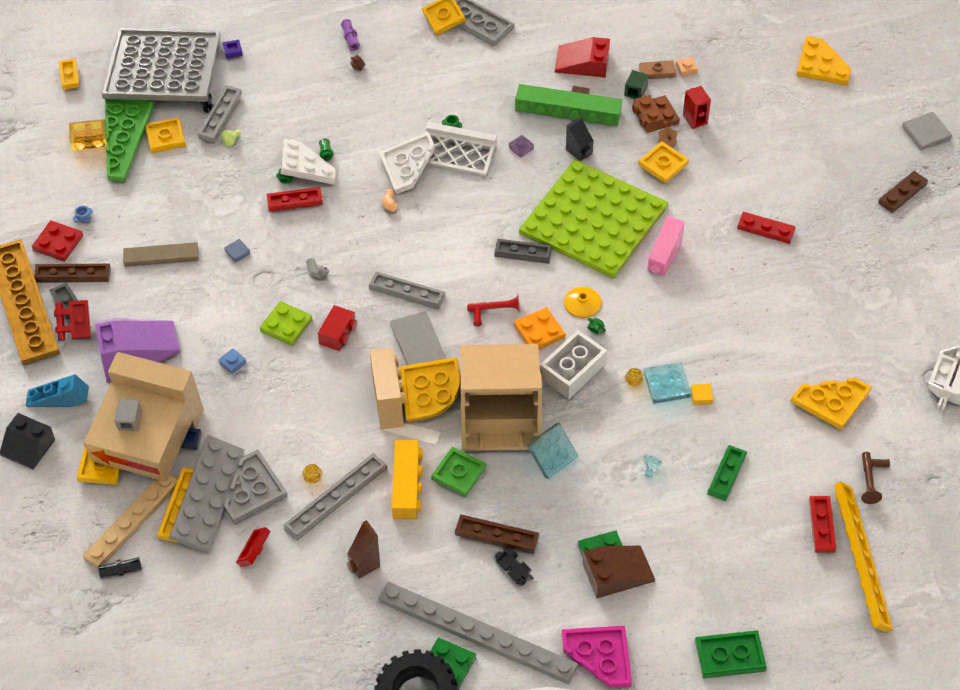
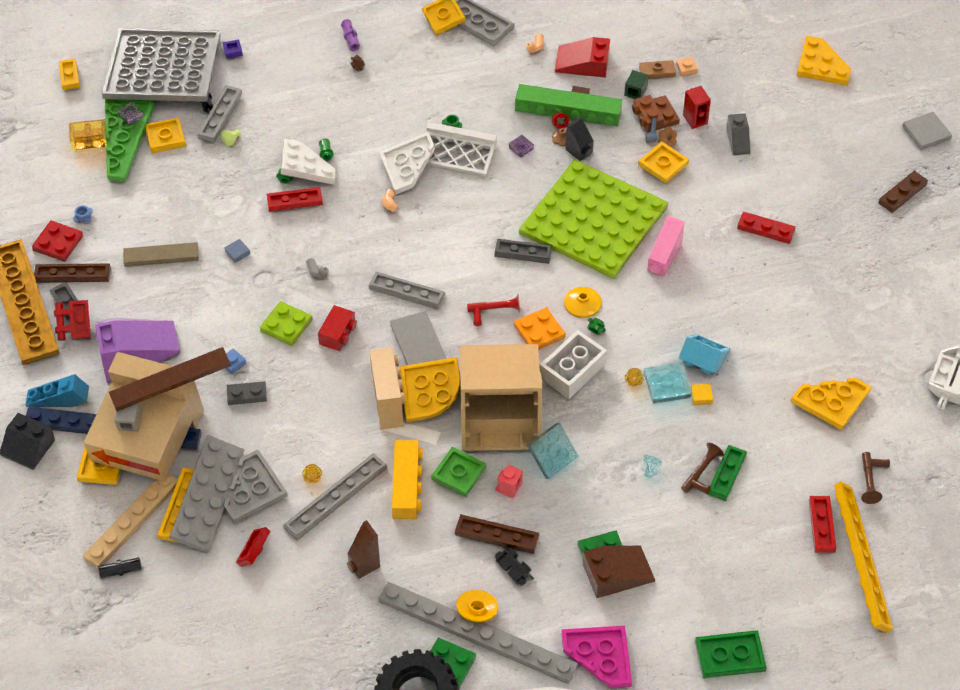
none -> dark blue plate [26,406,97,434]
none -> reddish brown tile [109,347,231,412]
none -> plate [118,102,143,125]
none -> dark grey plate [227,381,267,405]
none -> yellow dish [456,590,498,622]
none -> coral brick [495,464,523,498]
none -> light nougat arm [526,34,544,54]
none -> red bush [552,112,569,129]
none -> medium nougat plant [552,128,566,146]
none -> sand blue hand [645,118,657,143]
none -> medium azure slope [679,334,731,374]
none -> reddish brown piece [681,442,724,494]
none -> dark grey slope [726,113,750,155]

